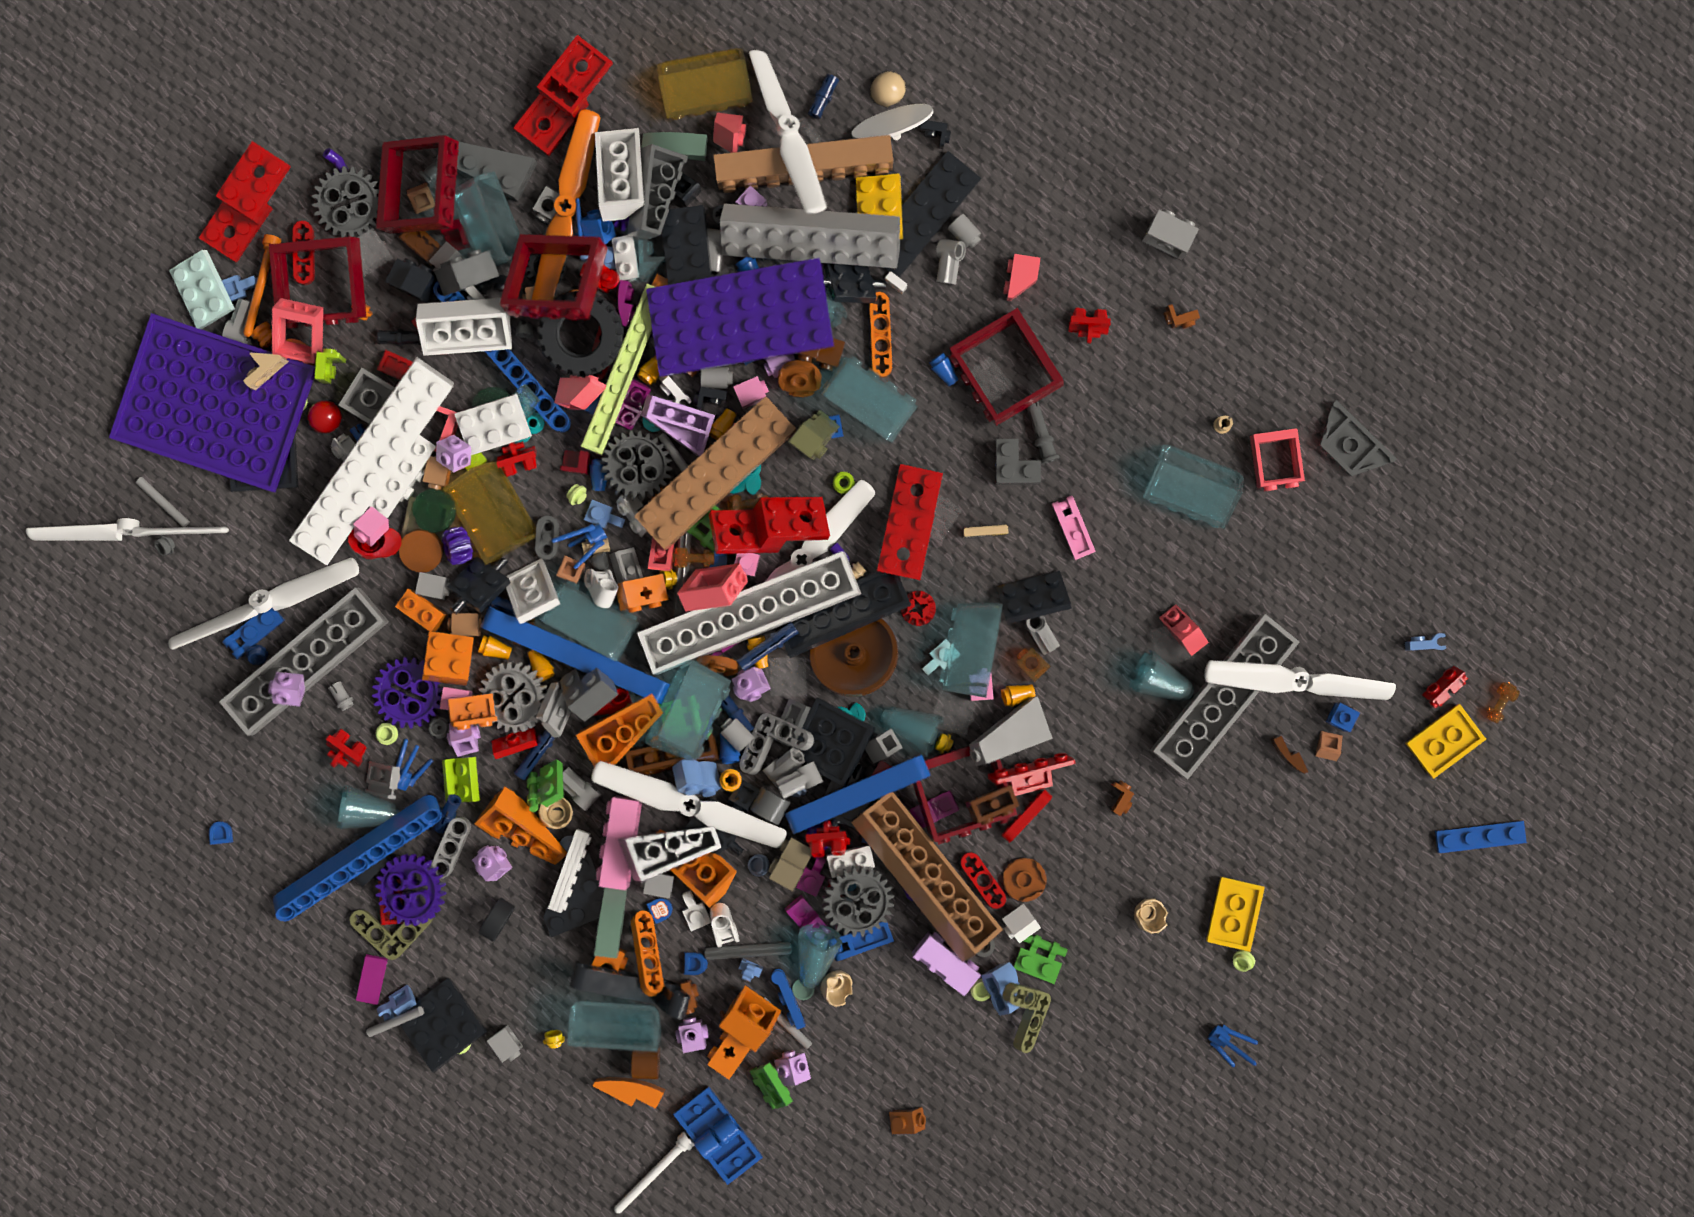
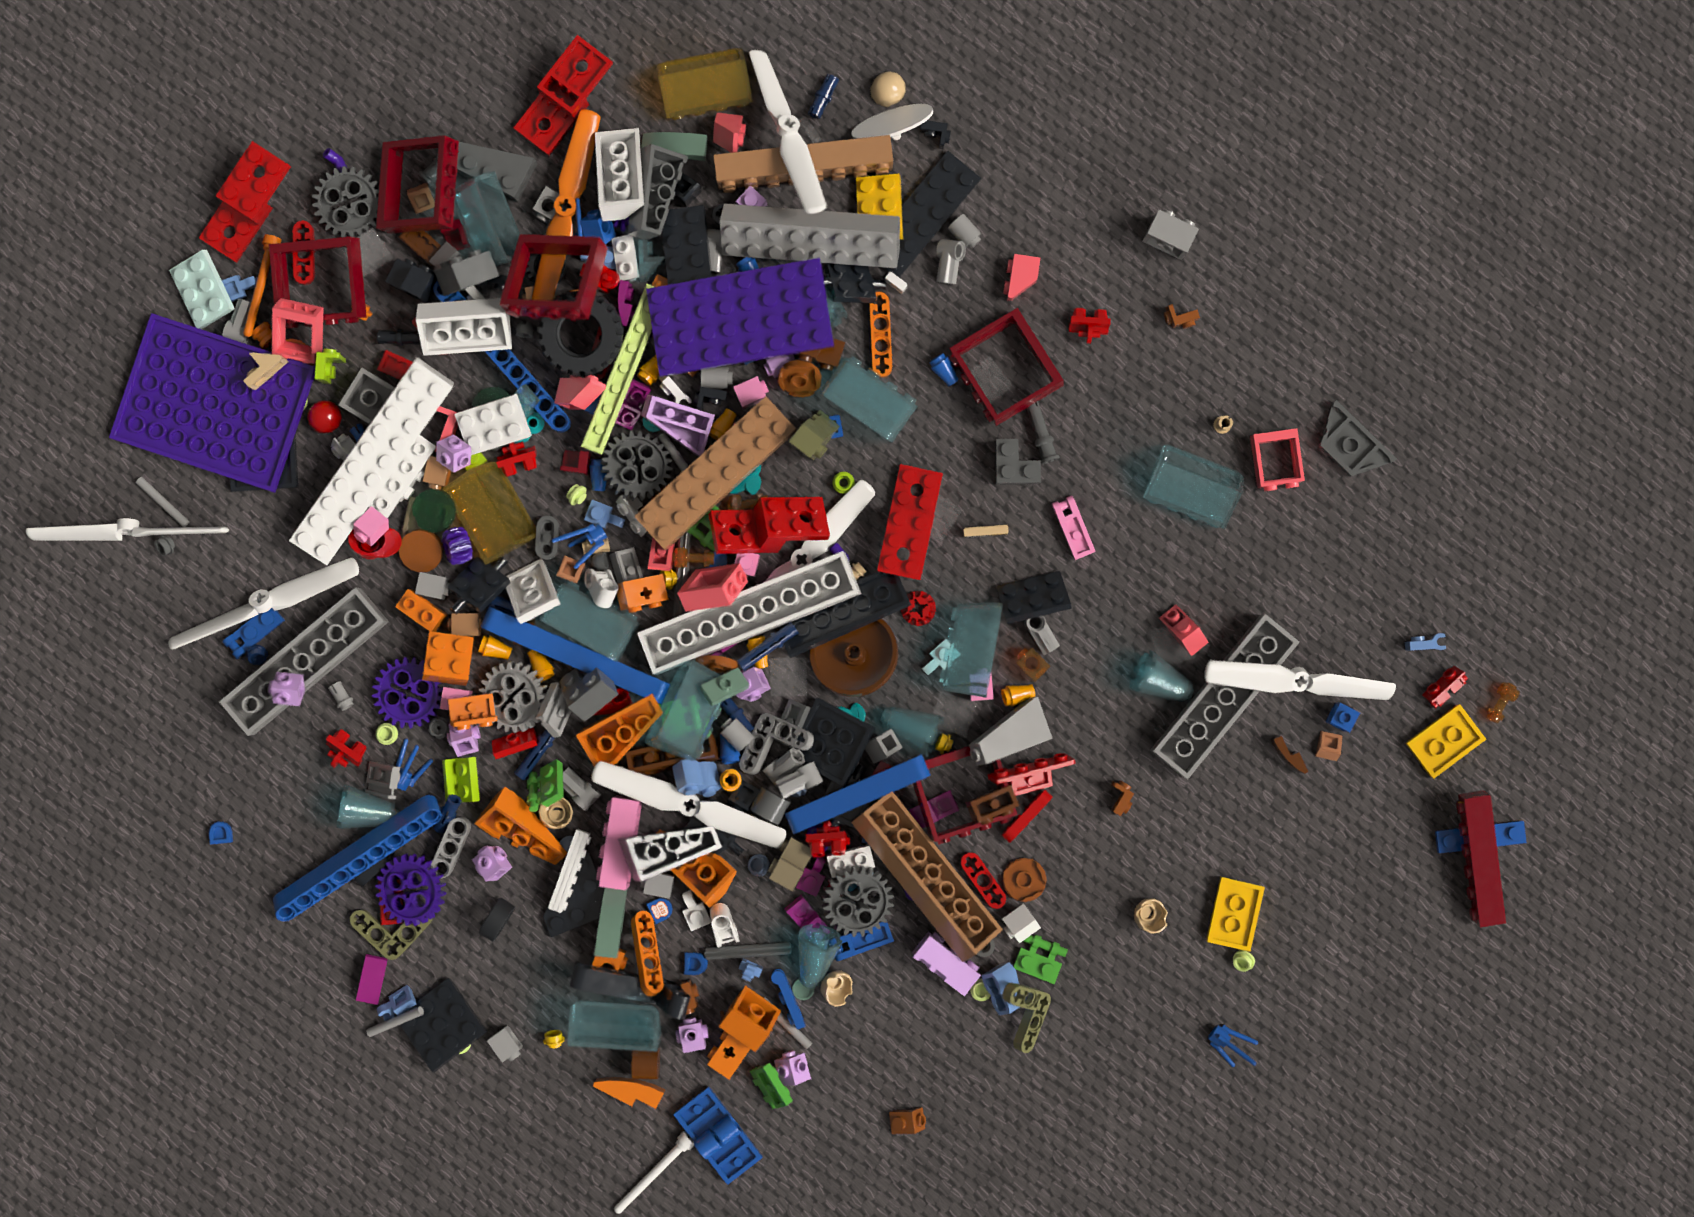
none -> sand green plate [700,668,750,706]
none -> dark red brick [1456,790,1506,927]

